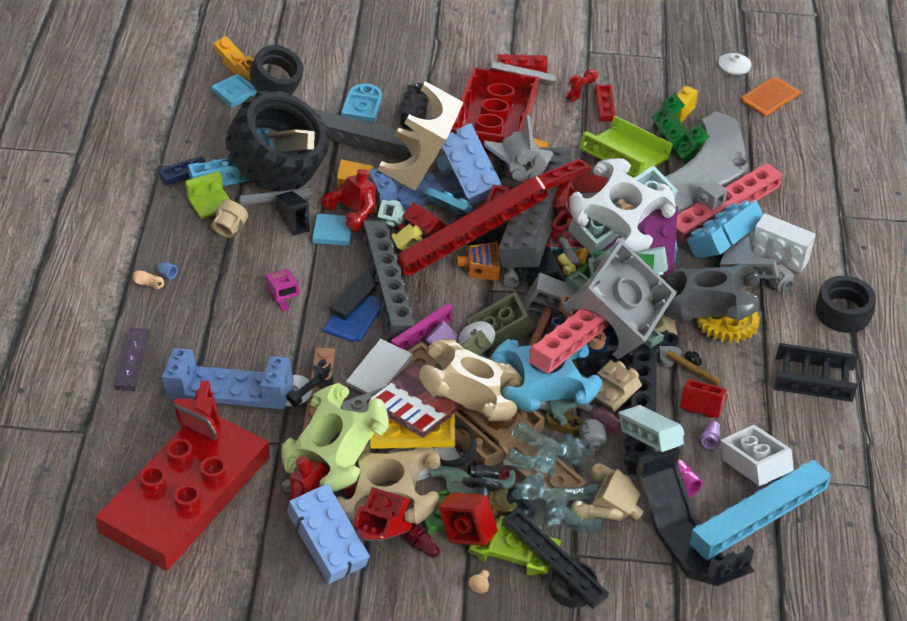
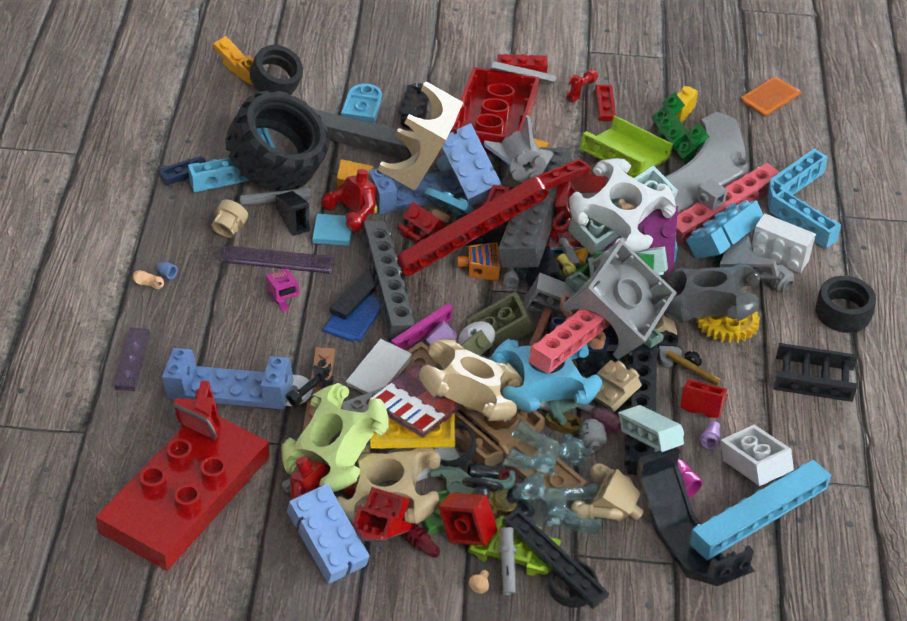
lime bracket [185,171,230,219] -> none
medium azure tile [211,74,259,108] -> none
tan panel [263,130,315,153] -> none
light aqua brick [378,200,406,228] -> none
light yellow brick [391,224,423,251] -> none
white dish [718,53,751,75] -> none
none -> clear purple tile [221,245,335,274]
none -> medium nougat tile [428,206,451,223]
none -> light grey pin [499,527,517,595]
none -> medium azure brick [767,149,841,249]

